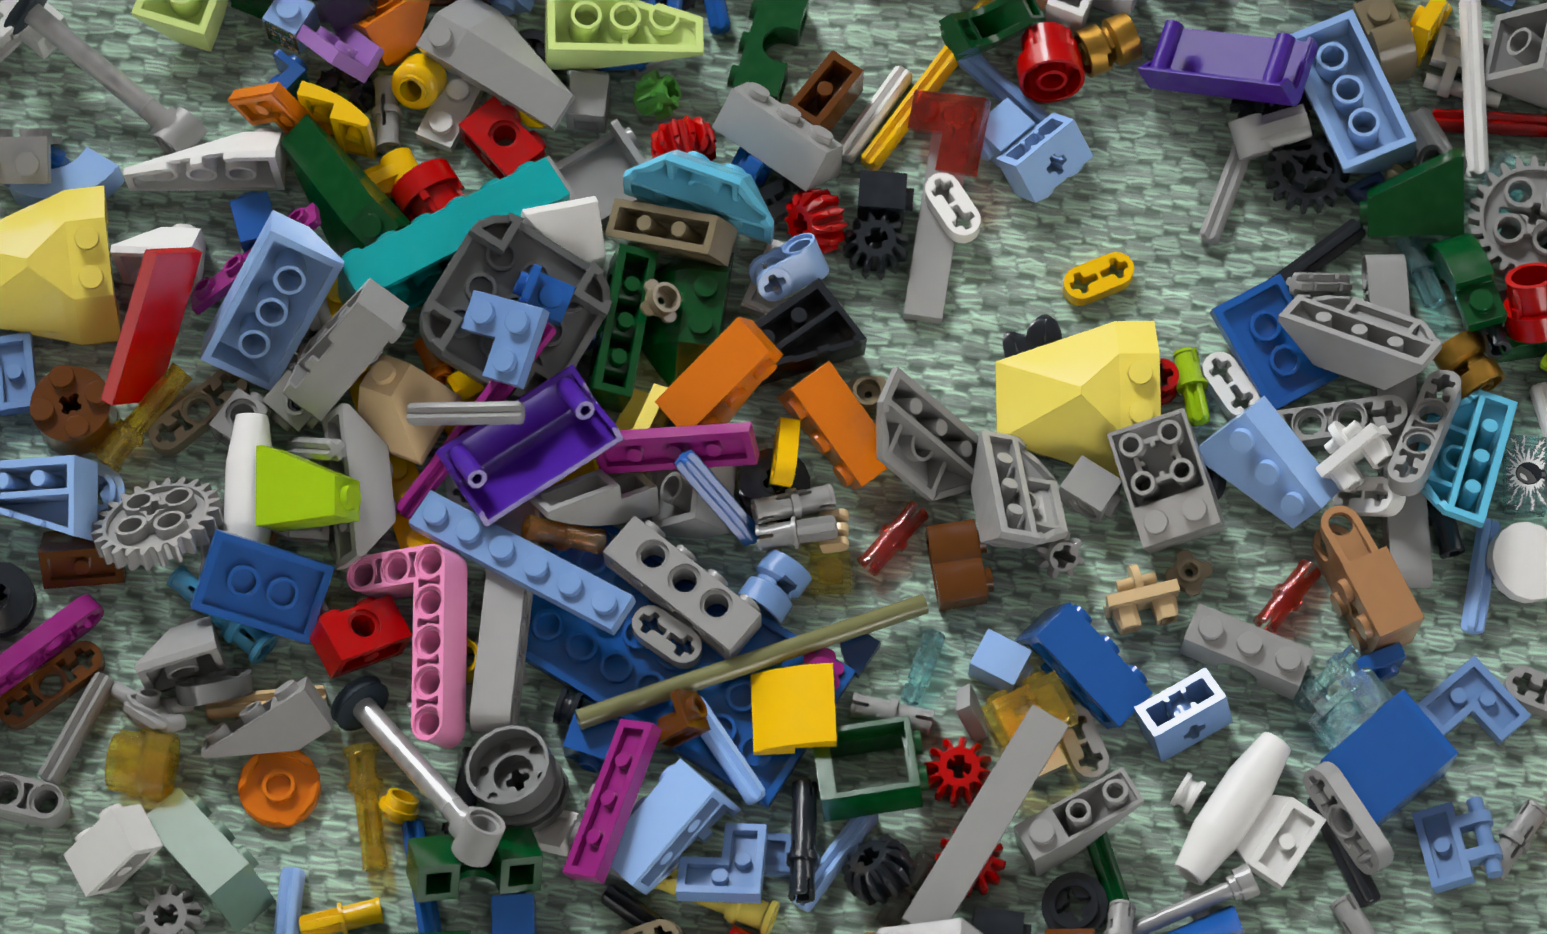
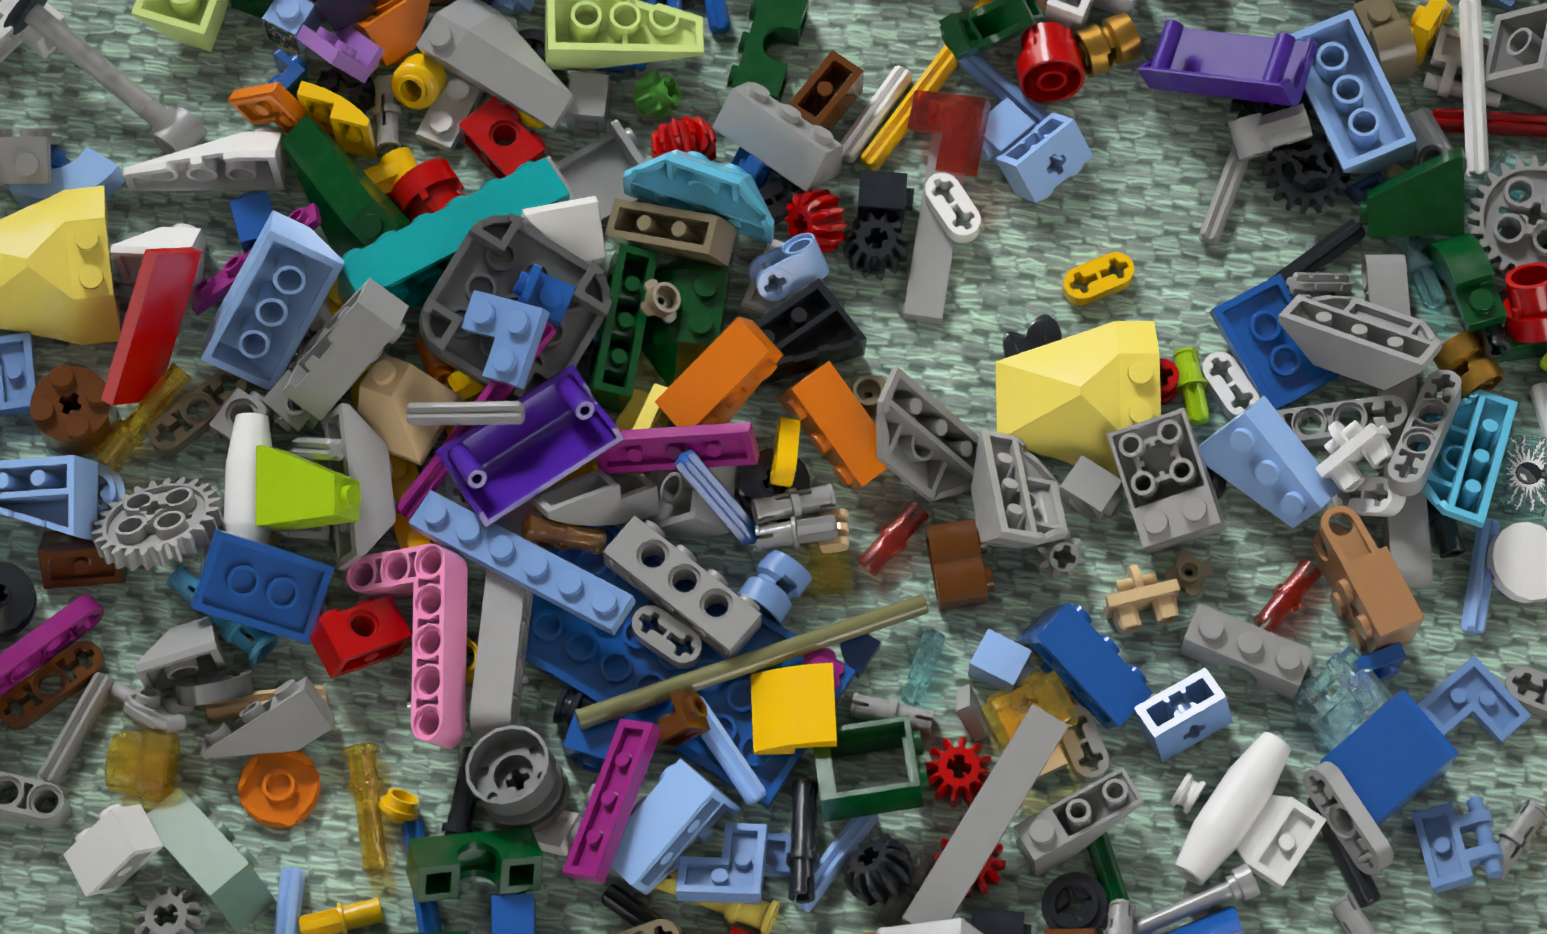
piece [330,675,506,867] -> none

